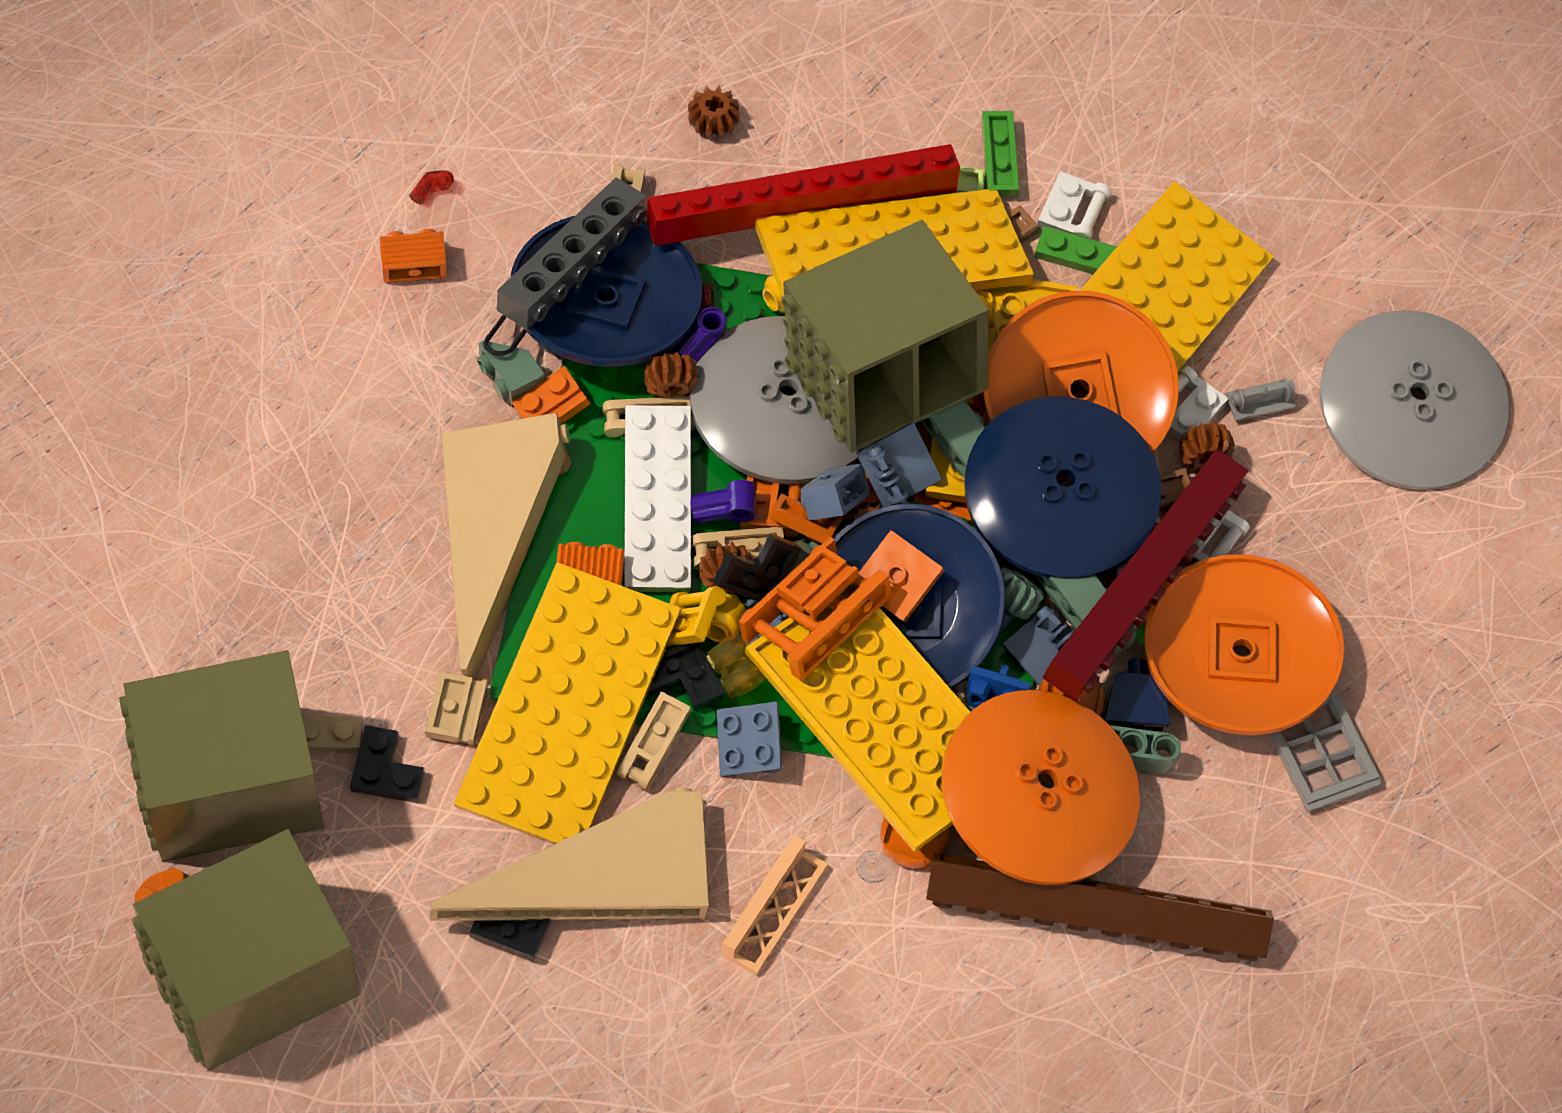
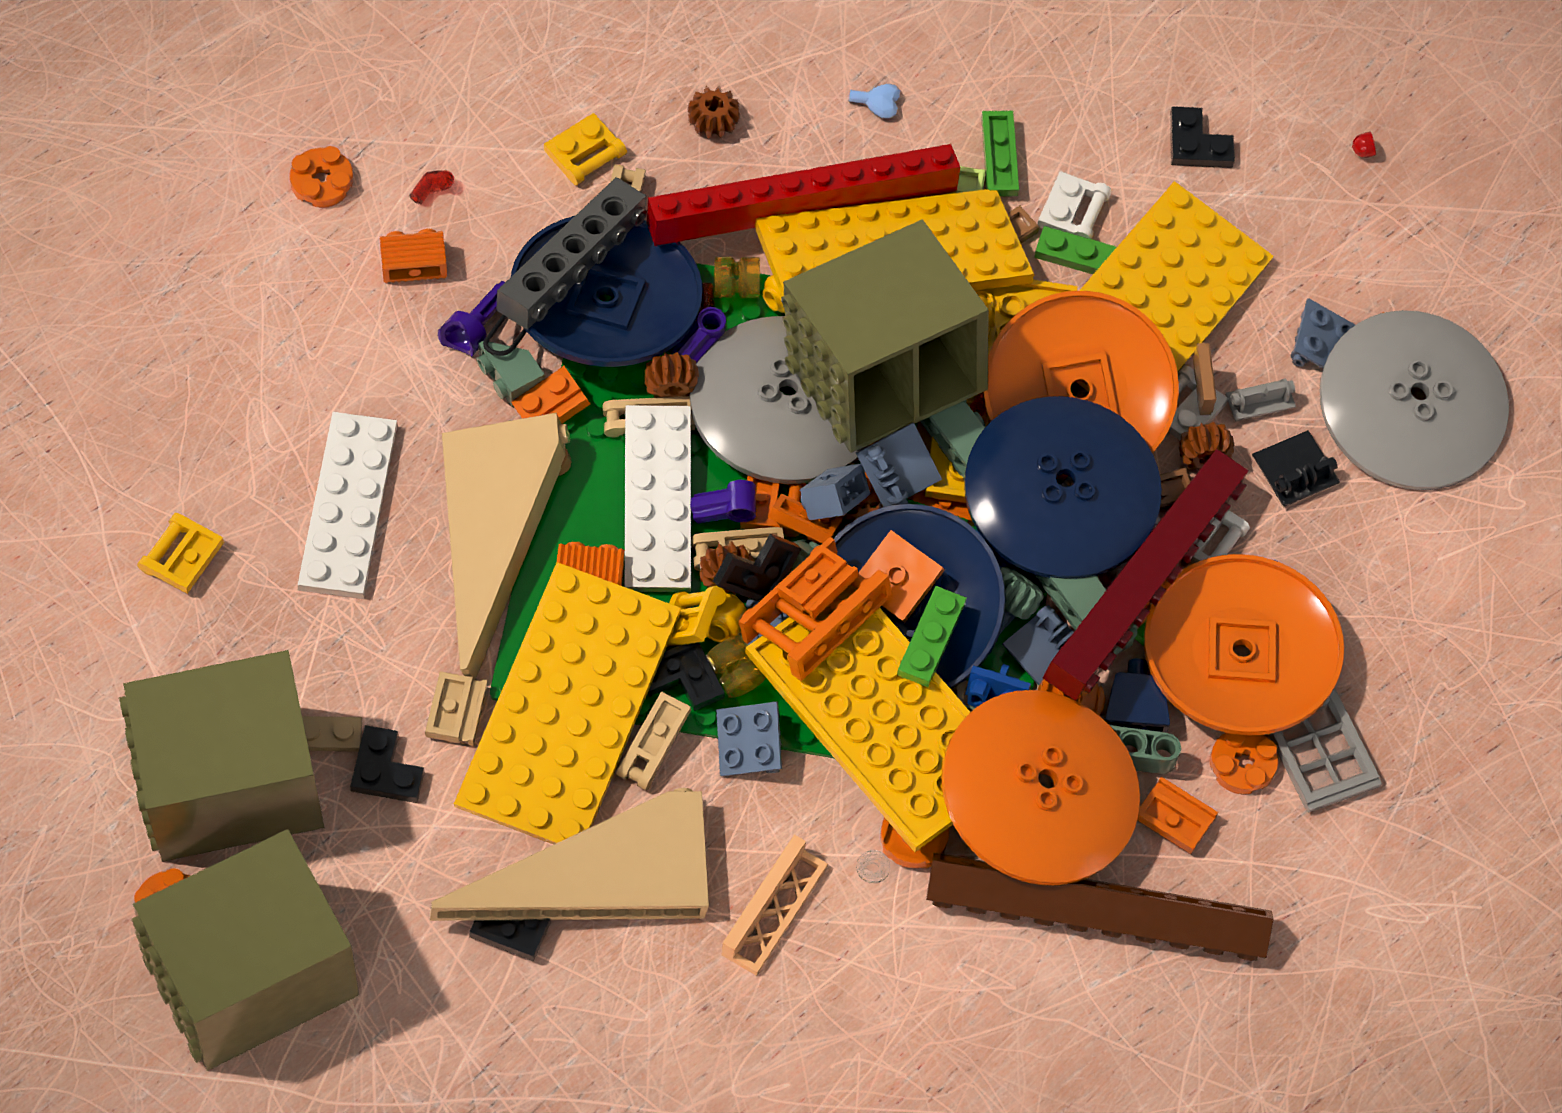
none -> yellow plate [137,513,224,594]
none -> orange plate [290,146,353,208]
none -> white plate [297,412,397,599]
none -> dark purple piece [438,281,505,357]
none -> yellow plate [544,113,627,185]
none -> clear yellow wheel [714,256,760,298]
none -> light blue rock [849,83,900,118]
none -> bright green plate [897,586,967,687]
none -> orange plate [1137,776,1218,854]
none -> black plate [1170,106,1235,168]
none -> medium nougat tile [1193,343,1217,415]
none -> orange plate [1209,733,1278,795]
none -> black hinge [1252,430,1340,507]
none -> sand blue hinge [1291,298,1355,368]
none -> red hinge [1352,131,1376,158]

